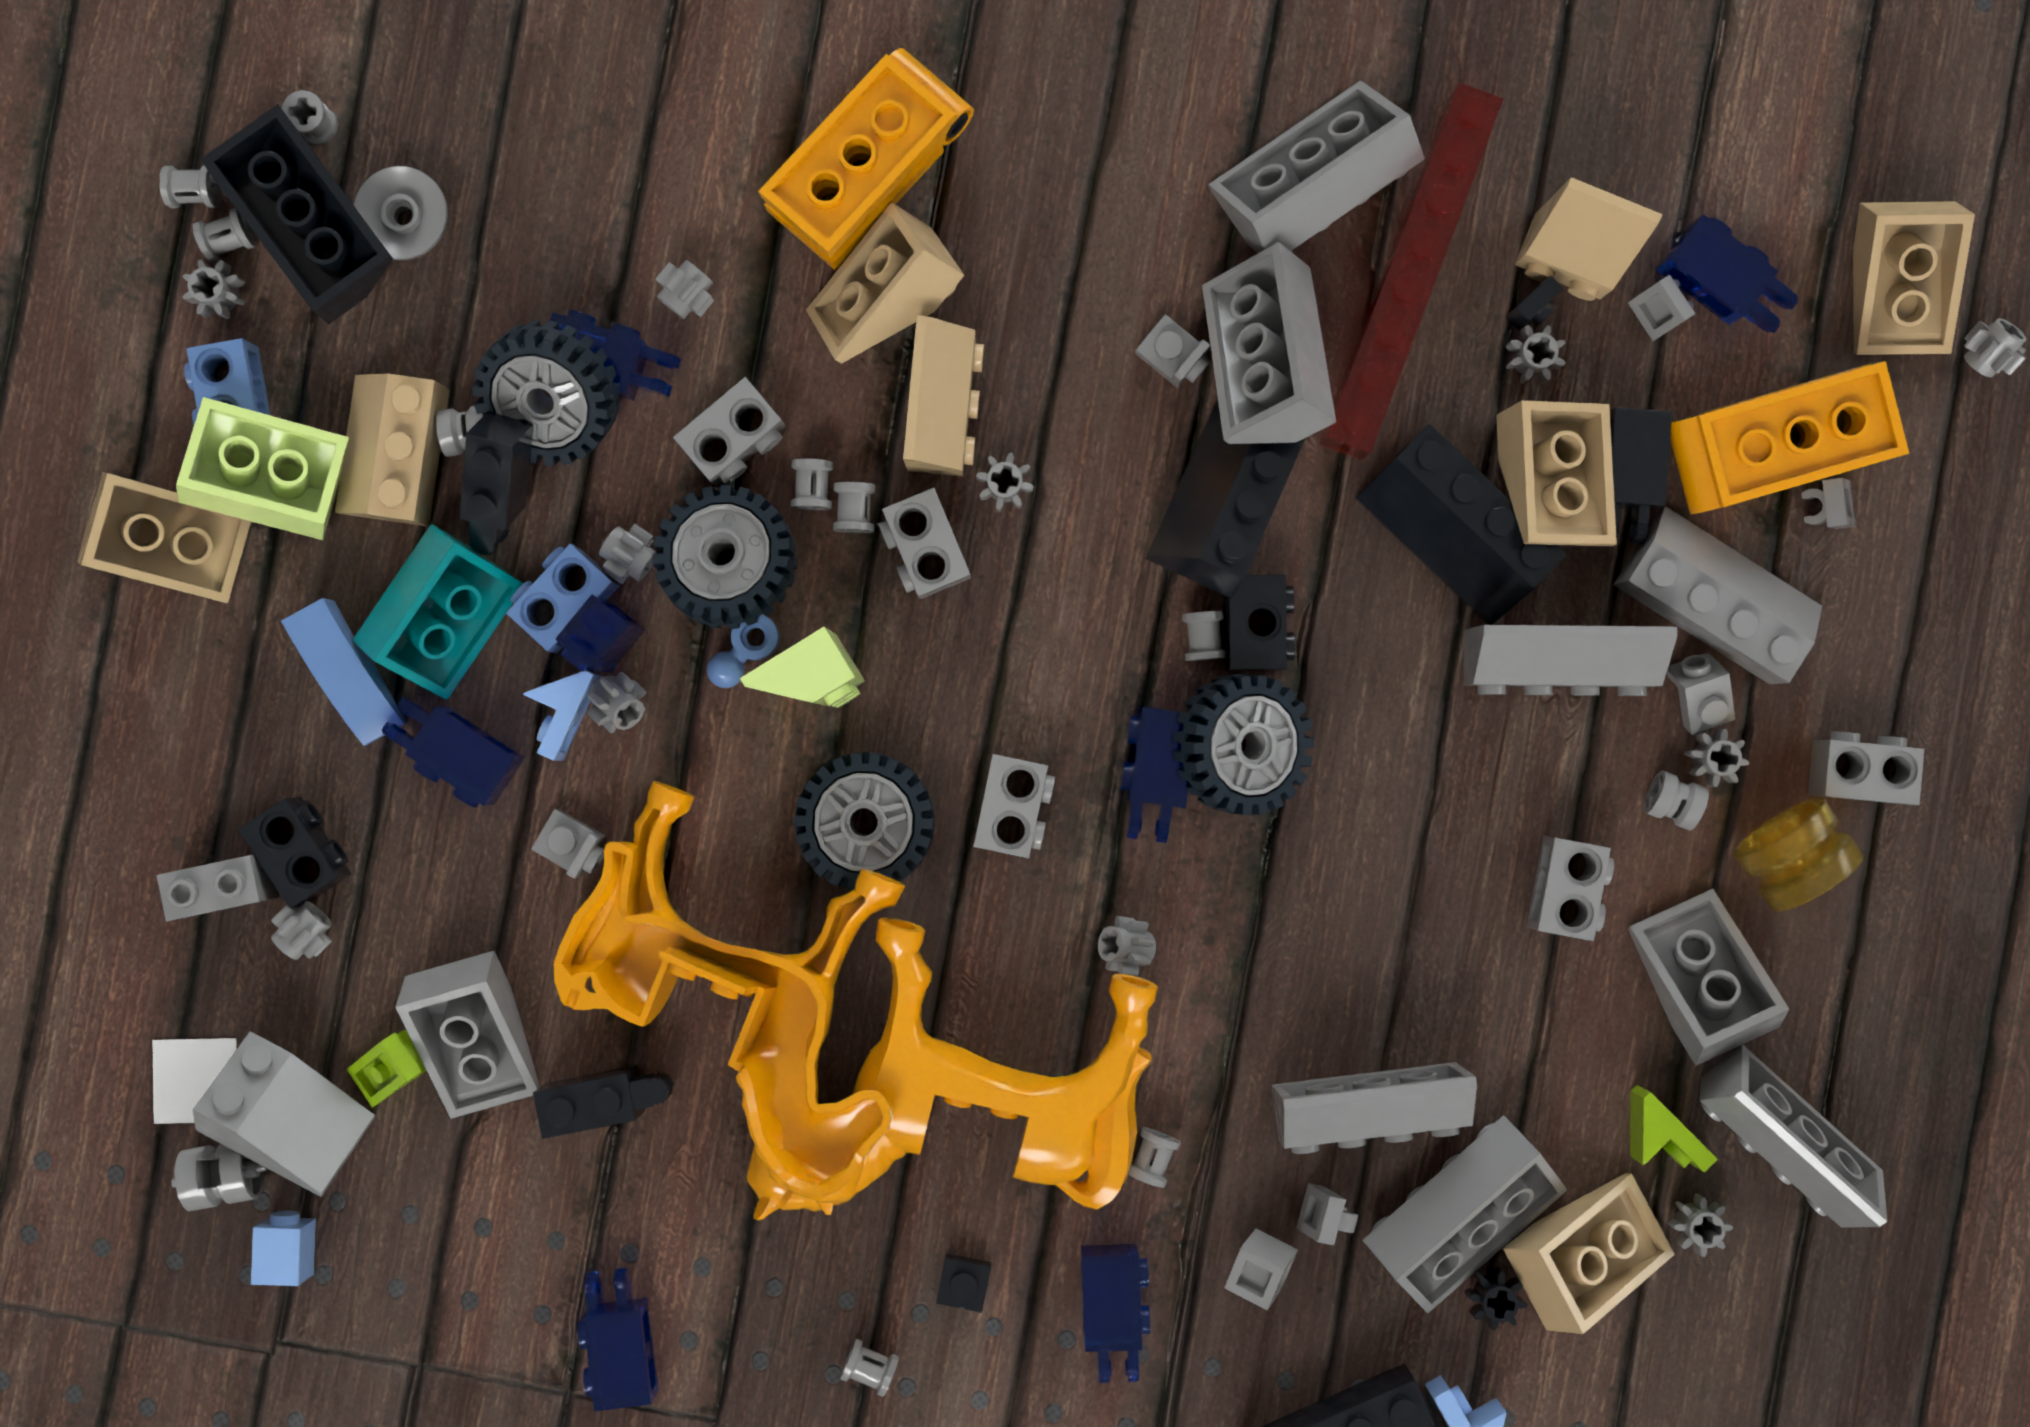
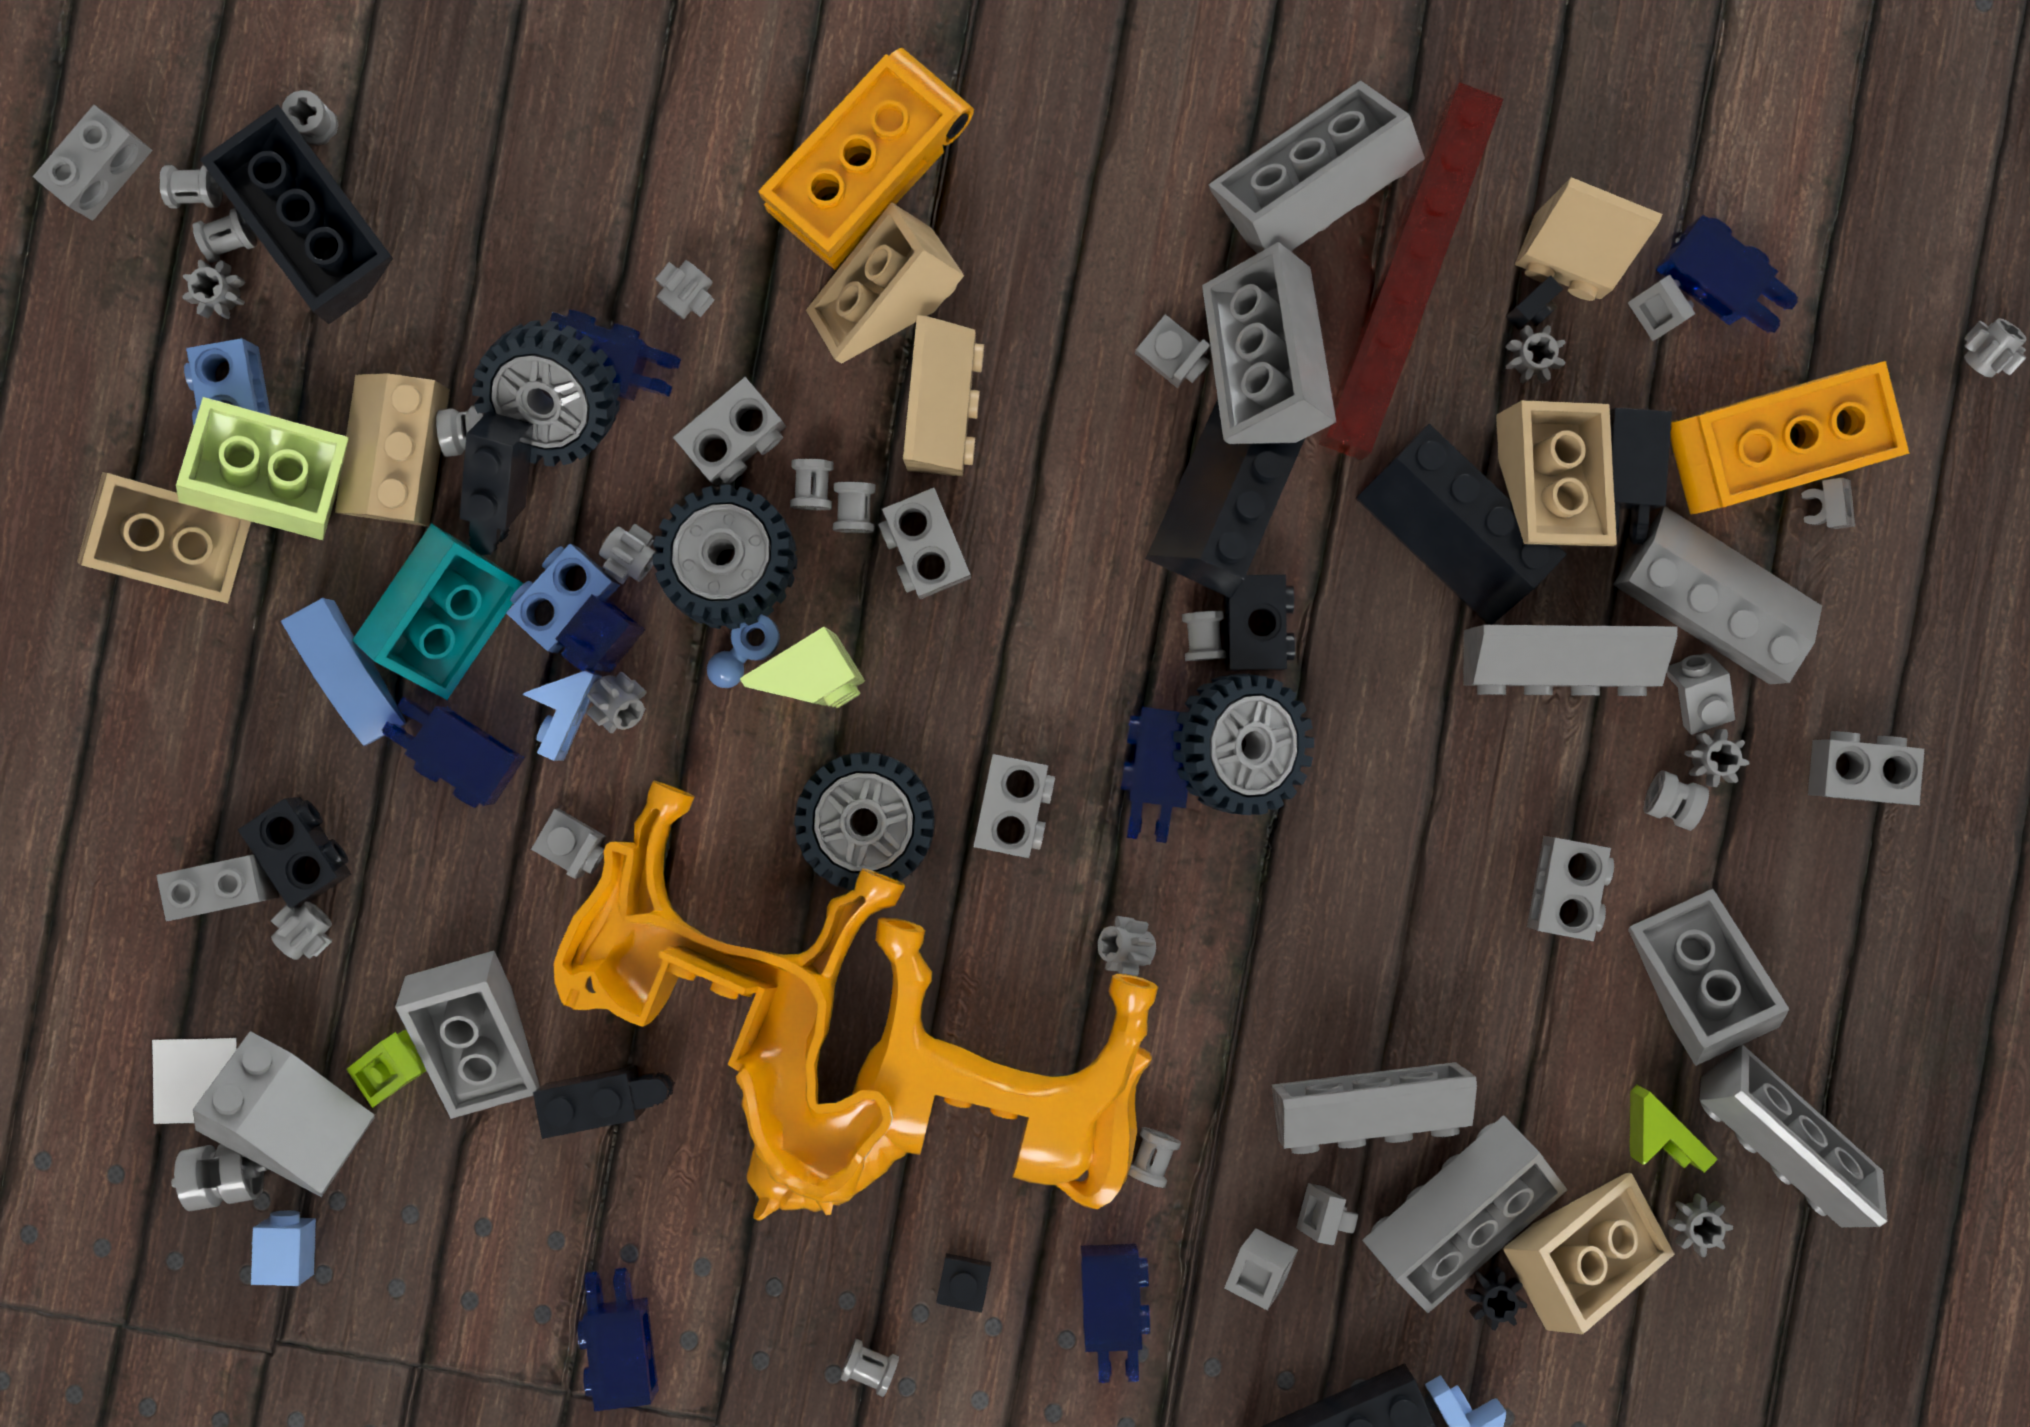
light grey dish [354,166,448,260] -> none
light grey gear [976,452,1034,512] -> none
clear yellow wheel [1734,797,1864,912] -> none
tan slope [1853,201,1975,355] -> none
none -> light grey brick [32,105,153,221]

